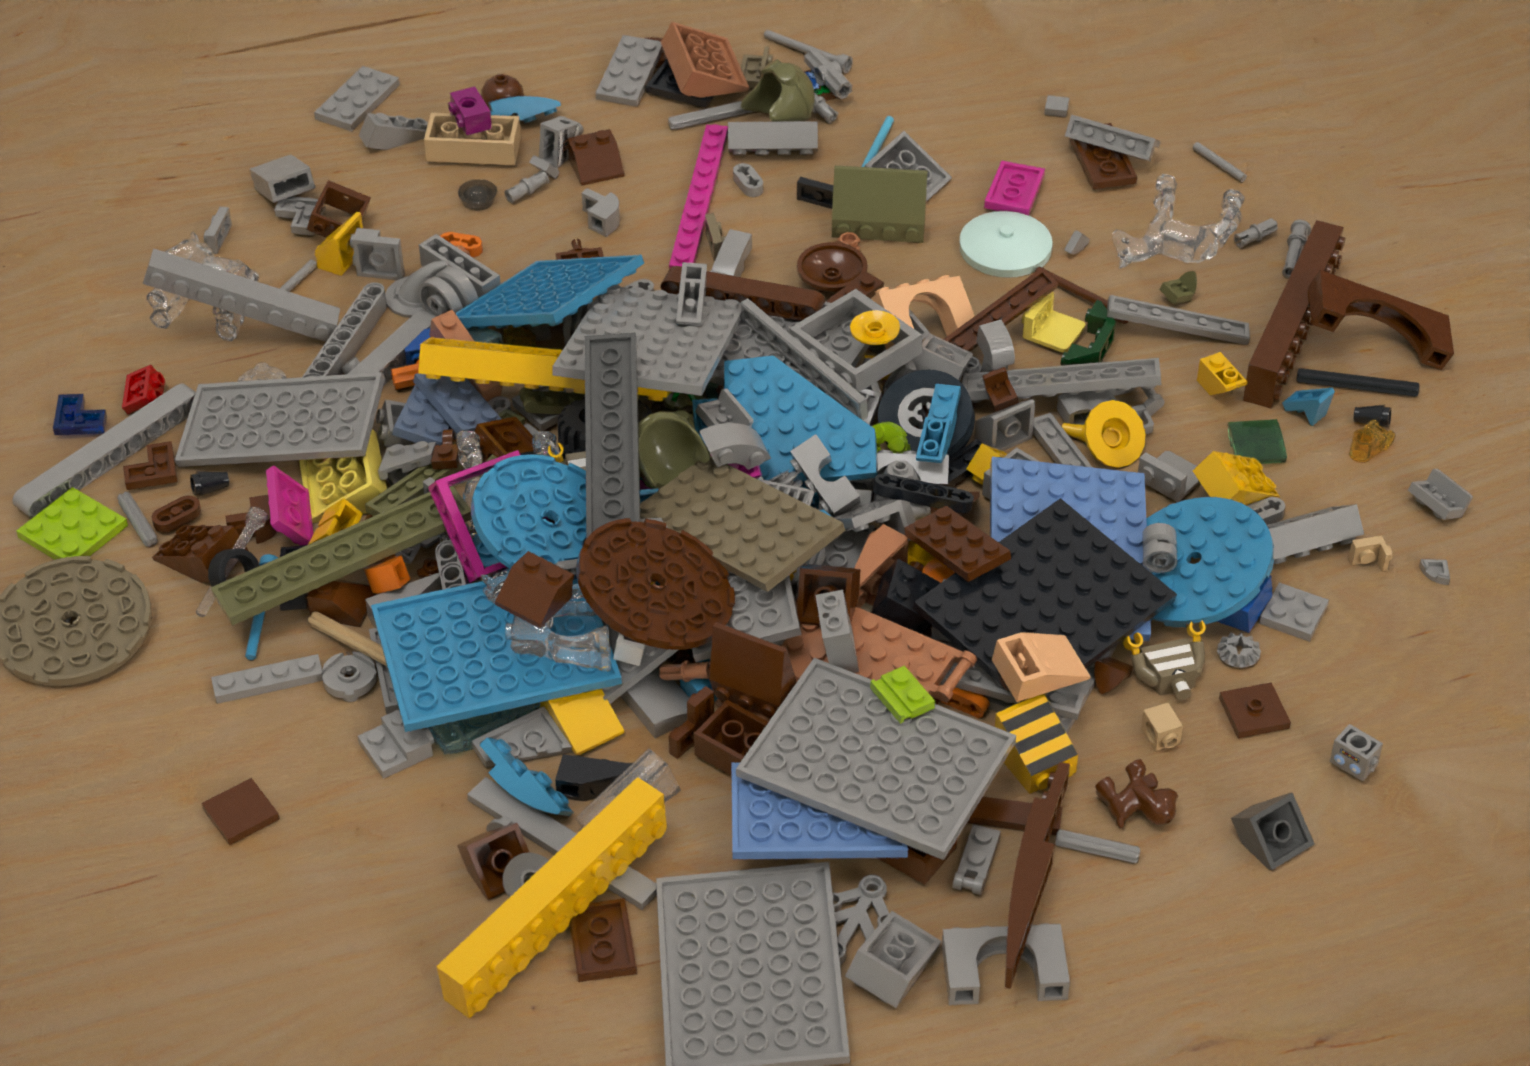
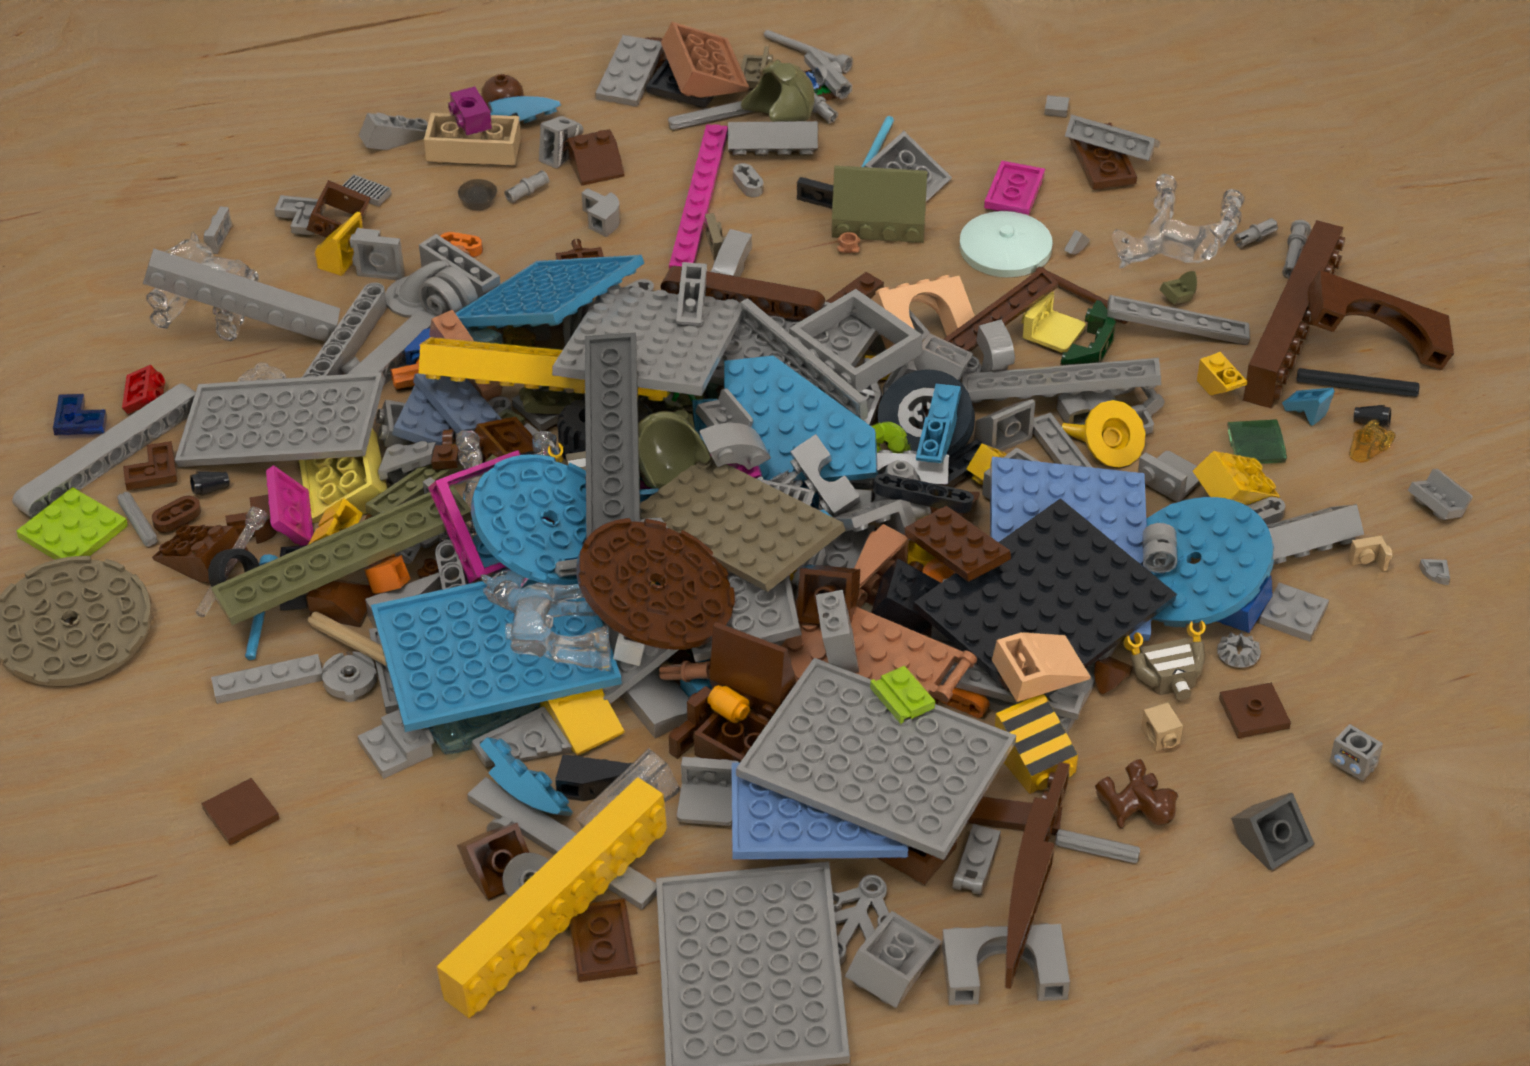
light grey brick [250,154,315,203] -> none
light grey bar [279,259,317,292] -> none
light grey plate [314,66,400,131] -> none
reddish brown slope [495,551,574,629] -> none
light grey tile [529,156,560,179] -> none
reddish brown dish [797,242,868,292] -> none
yellow dish [850,310,900,345] -> none
reddish brown bracket [982,367,1019,412] -> none
light grey bar [1193,142,1247,182] -> none
none -> light grey tile [342,174,392,207]
none -> light grey bracket [677,757,738,826]
none -> light orange brick [708,685,750,723]

